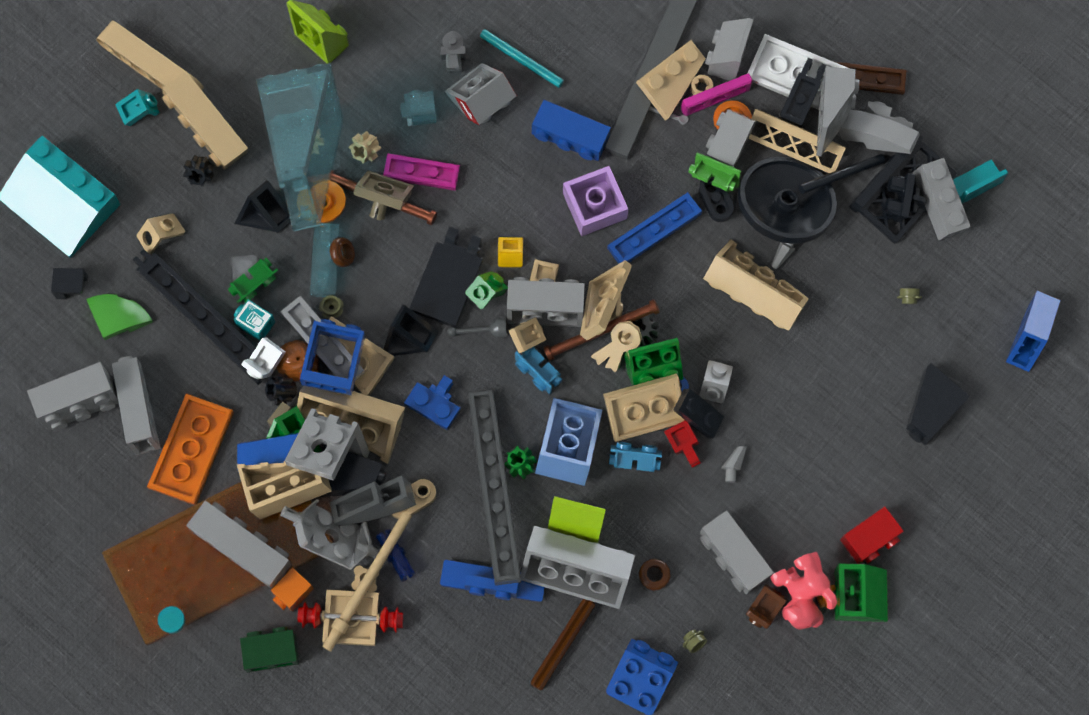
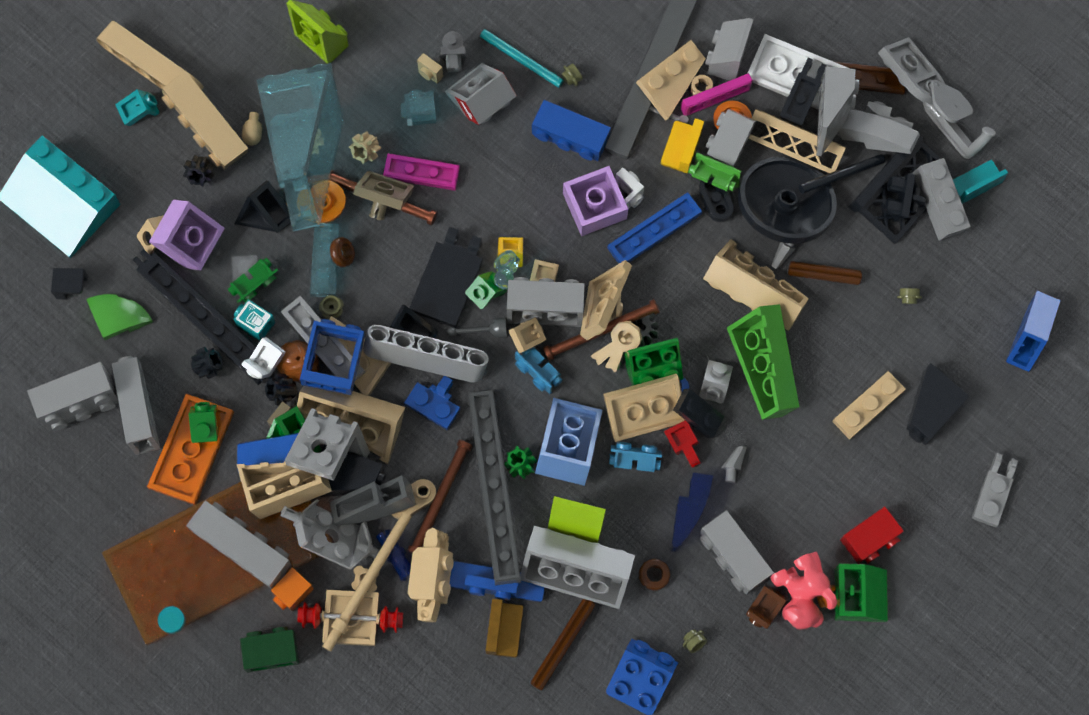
none -> lavender brick [149,200,225,271]
none -> green bracket [188,402,218,443]
none -> black gear [191,347,222,379]
none -> tan cylinder [242,112,262,146]
none -> light grey beam [363,325,489,383]
none -> copper bar [407,440,473,554]
none -> tan hinge [408,527,454,622]
none -> tan plate [417,53,443,83]
none -> pearl gold panel [486,599,523,658]
none -> clear light blue plate [494,250,520,289]
none -> olive plate [561,63,583,86]
none -> white bracket [615,167,644,209]
none -> yellow panel [660,118,704,173]
none -> clear blue slope [671,473,713,552]
none -> bright green wedge [727,304,799,420]
none -> reddish brown axle [788,261,862,285]
none -> tan plate [832,371,906,440]
none -> light grey plate [878,37,996,159]
none -> light grey hinge [972,453,1018,528]

